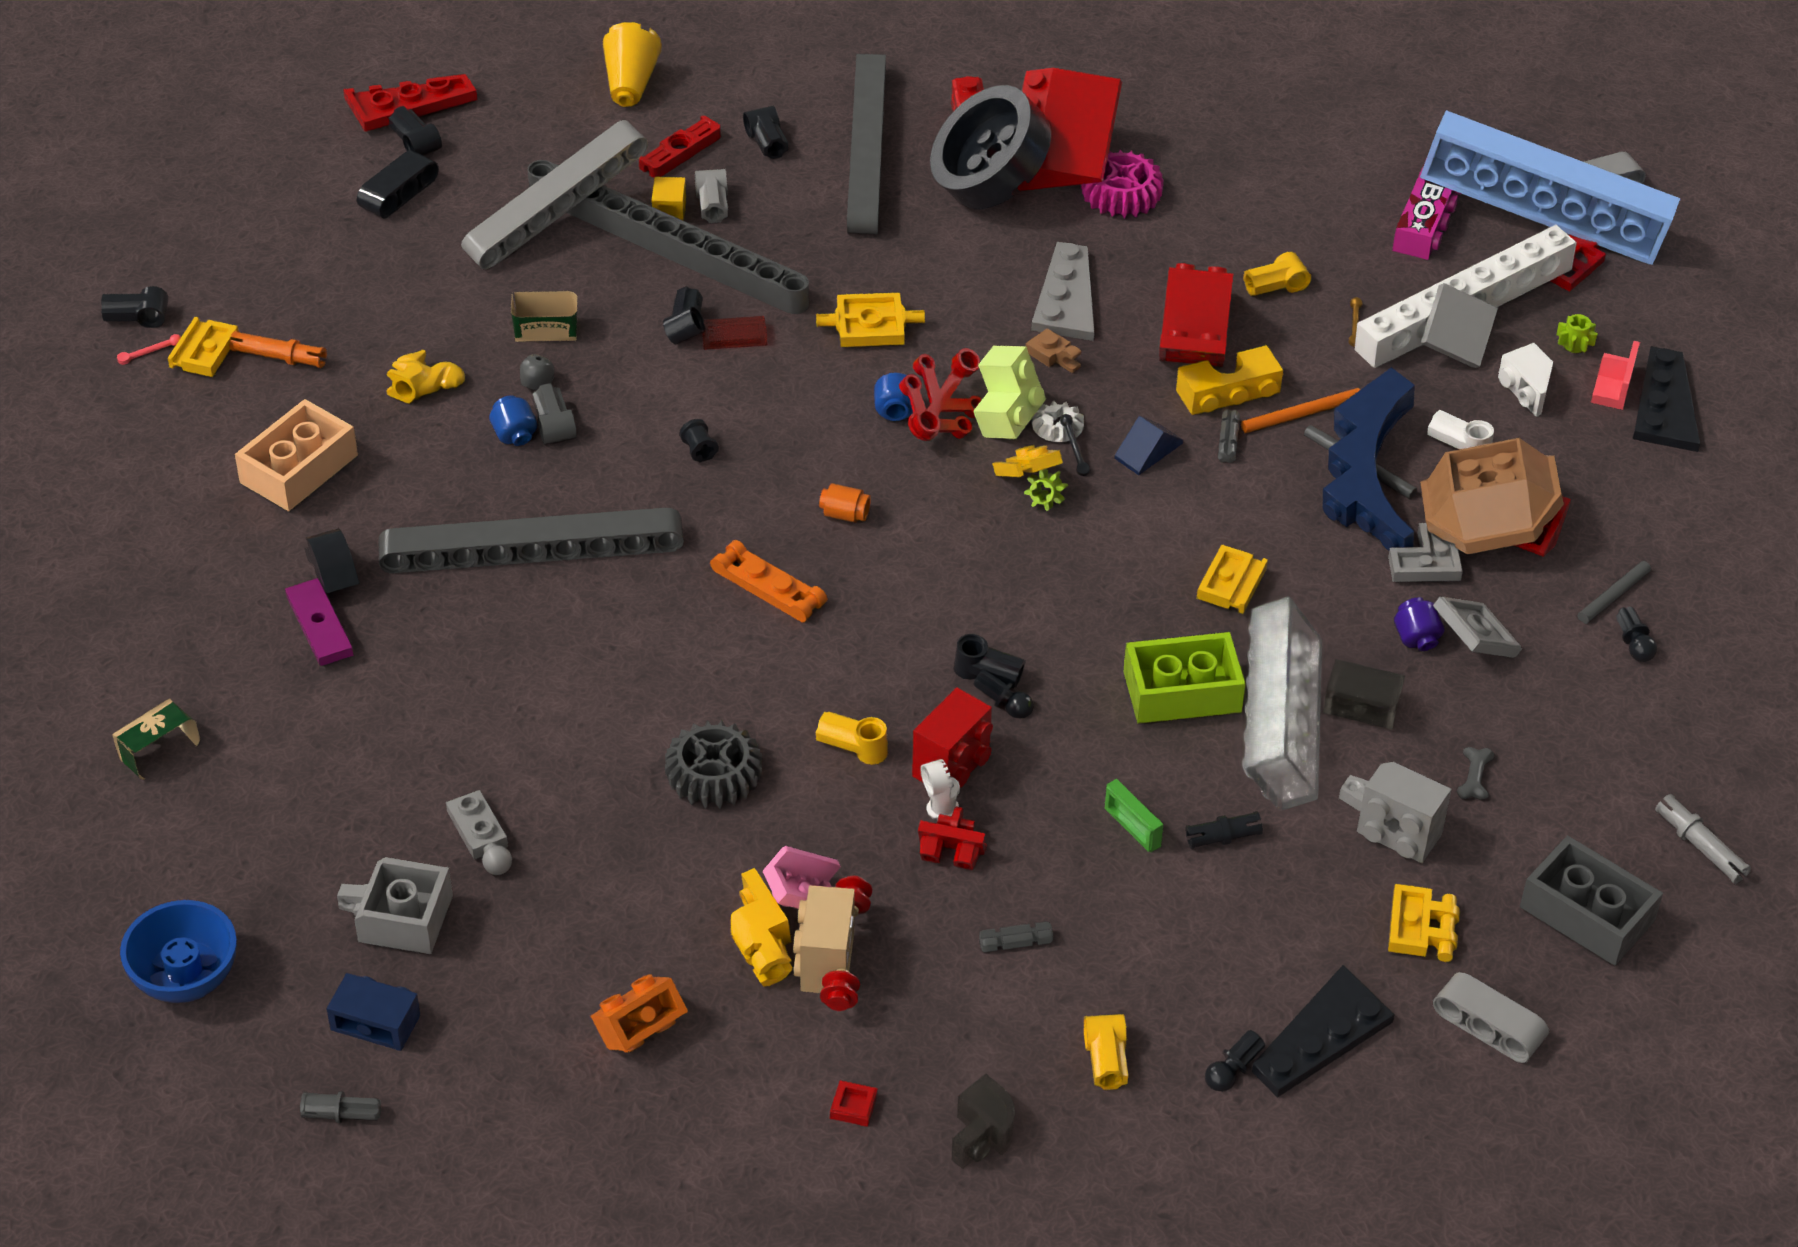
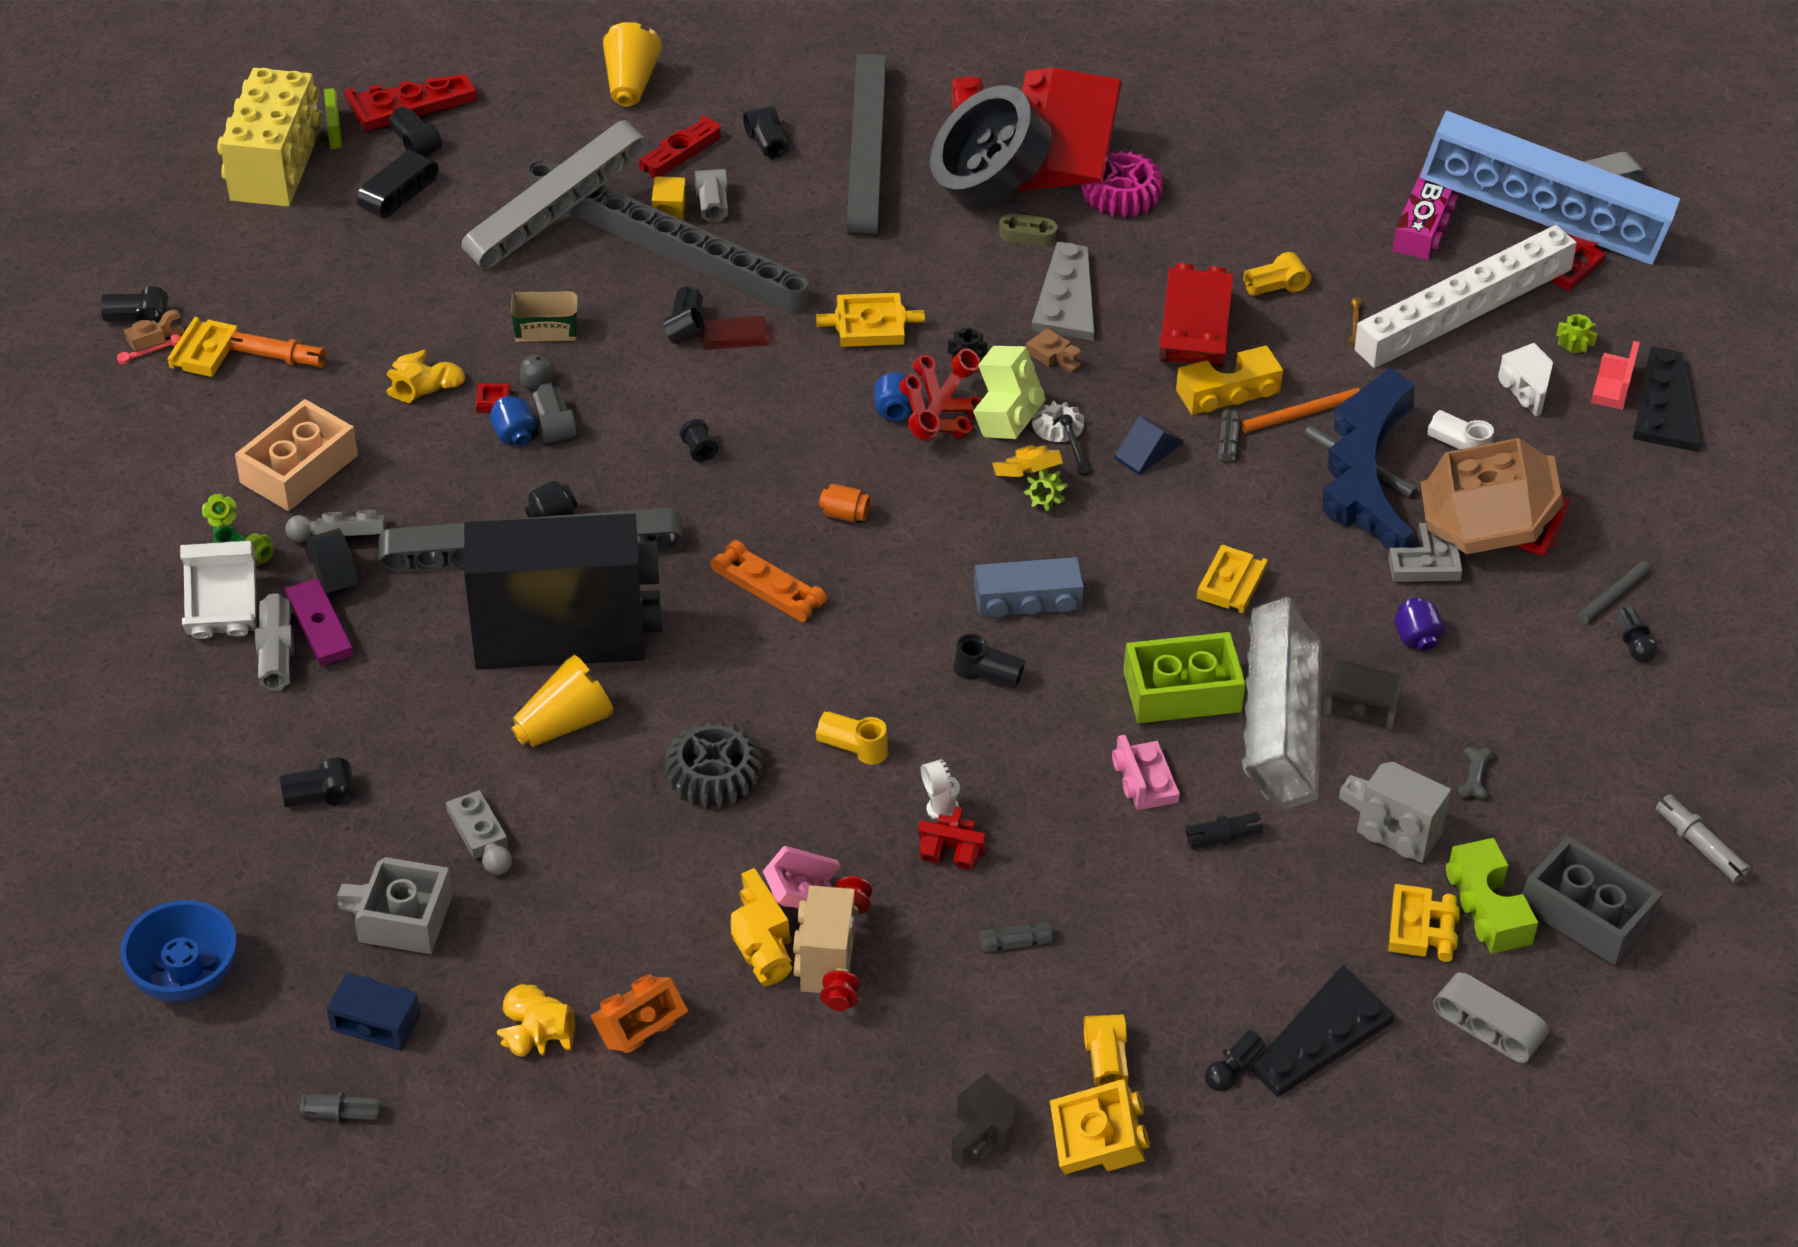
piece [112,699,200,780] -> none
red tile [830,1080,878,1127] -> none
red brick [912,687,993,788] -> none
black axle [974,670,1034,719] -> none
bright green tile [1105,779,1163,852] -> none
light grey tile [1421,283,1498,368] -> none
light grey tile [1433,597,1522,658] -> none
none -> medium nougat plate [124,310,185,352]
none -> white panel [180,541,257,639]
none -> lime plant [202,494,273,566]
none -> light yellow brick [217,68,322,206]
none -> light grey piece [255,594,294,691]
none -> black piece [279,757,356,807]
none -> light grey plate [285,510,386,542]
none -> lime tile [324,88,342,149]
none -> black brick [464,513,662,669]
none -> red tile [476,383,511,413]
none -> yellow animal [497,984,575,1057]
none -> yellow cone [511,655,614,747]
none -> black head [525,481,578,518]
none -> black gear [947,328,988,362]
none -> sand blue brick [974,557,1083,617]
none -> olive beam [999,214,1057,246]
none -> yellow plate [1050,1079,1150,1175]
none -> bright pink bracket [1112,735,1180,810]
none -> lime arch [1446,838,1538,954]

